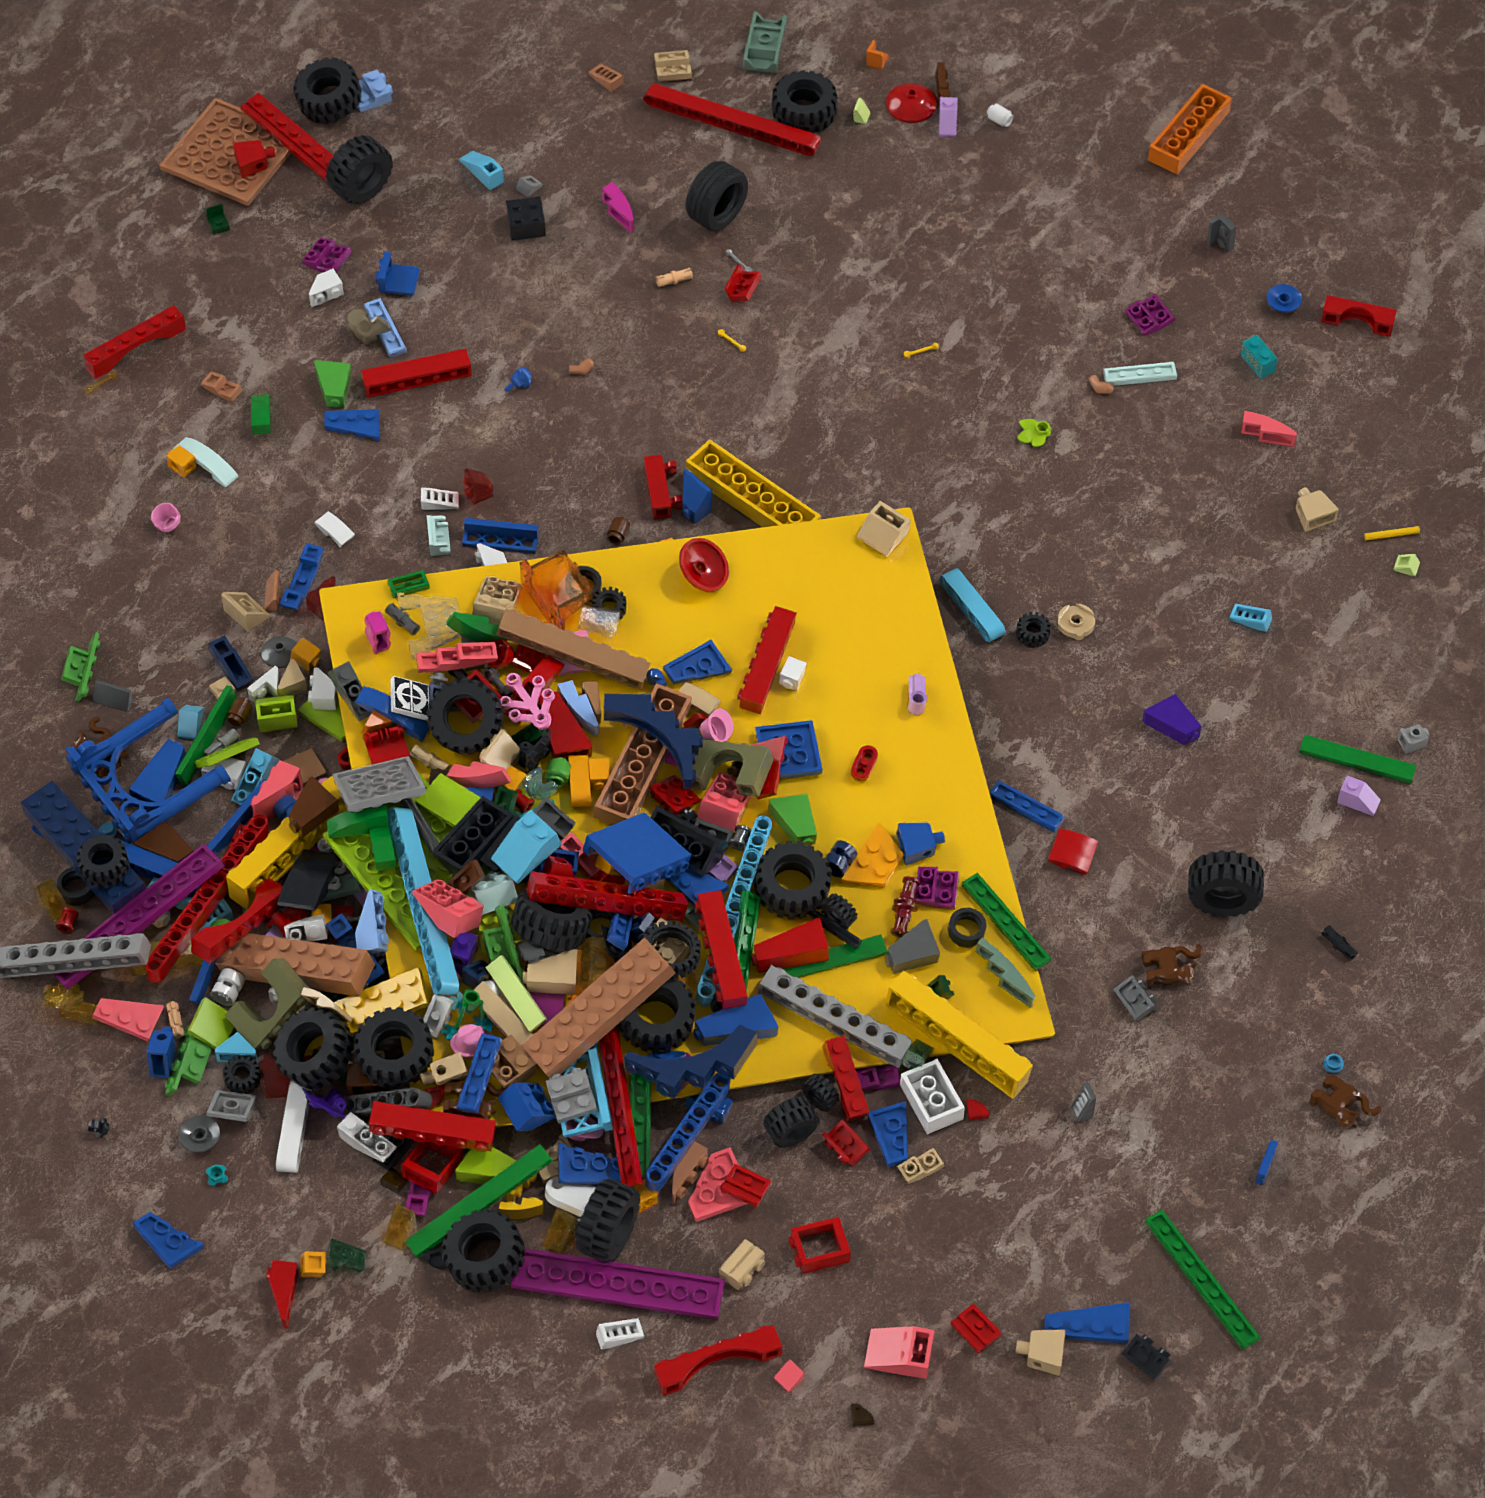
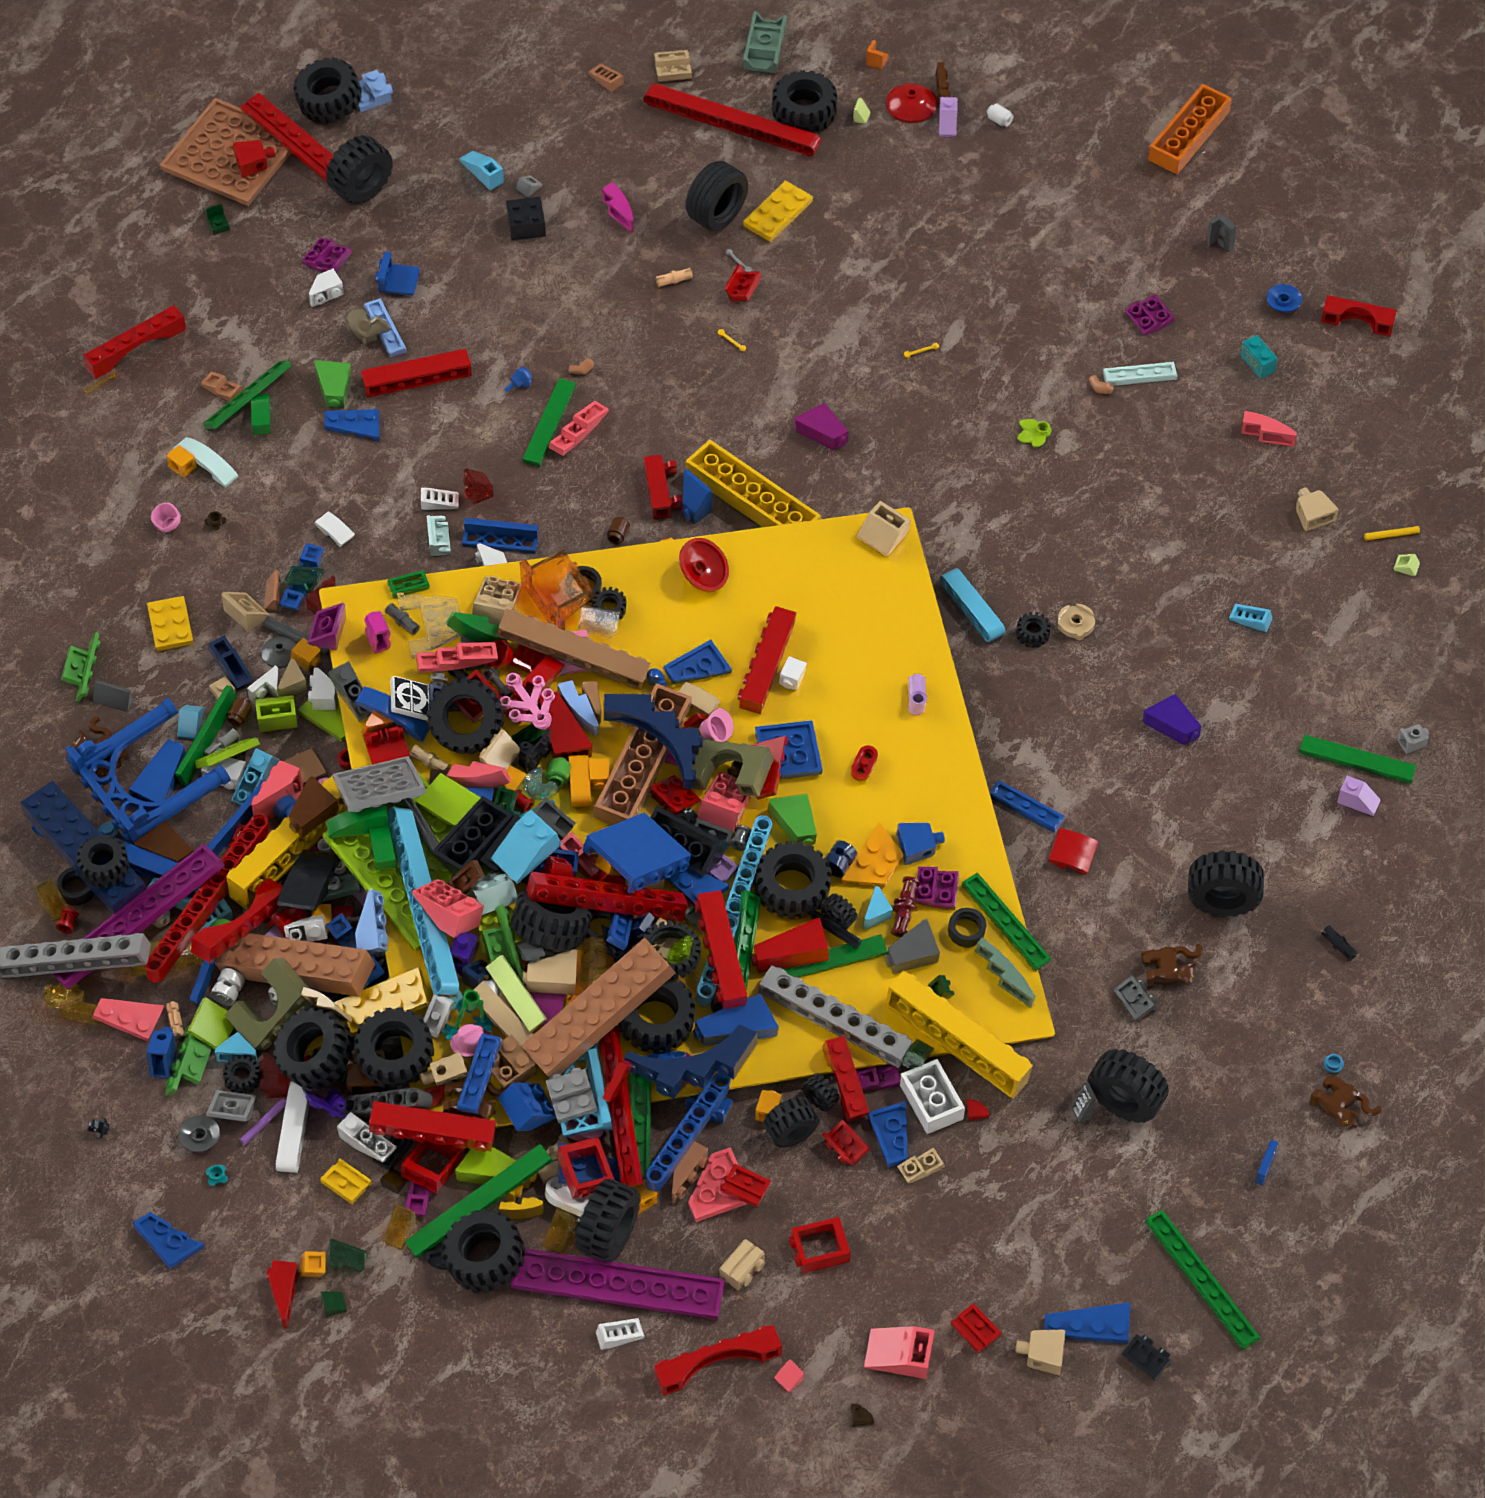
none -> yellow plate [147,596,194,652]
none -> green tile [203,361,292,429]
none -> dark brown plate [204,511,227,530]
none -> medium lavender bar [240,1098,286,1145]
none -> dark grey axle [263,617,329,655]
none -> clear green slope [284,566,325,595]
none -> magenta slope [307,602,346,650]
none -> yellow plate [320,1158,372,1205]
none -> dark green slope [321,1291,347,1316]
none -> green tile [523,378,576,467]
none -> coral slope [549,401,609,456]
none -> red window [557,1137,614,1199]
none -> red plate [602,1060,633,1102]
none -> clear neon green plate [667,935,693,963]
none -> yellow plate [743,180,813,242]
none -> light orange brick [755,1090,782,1122]
none -> magenta slope [794,403,849,450]
none -> medium azure slope [863,886,893,929]
none -> black tyre [1087,1049,1169,1123]

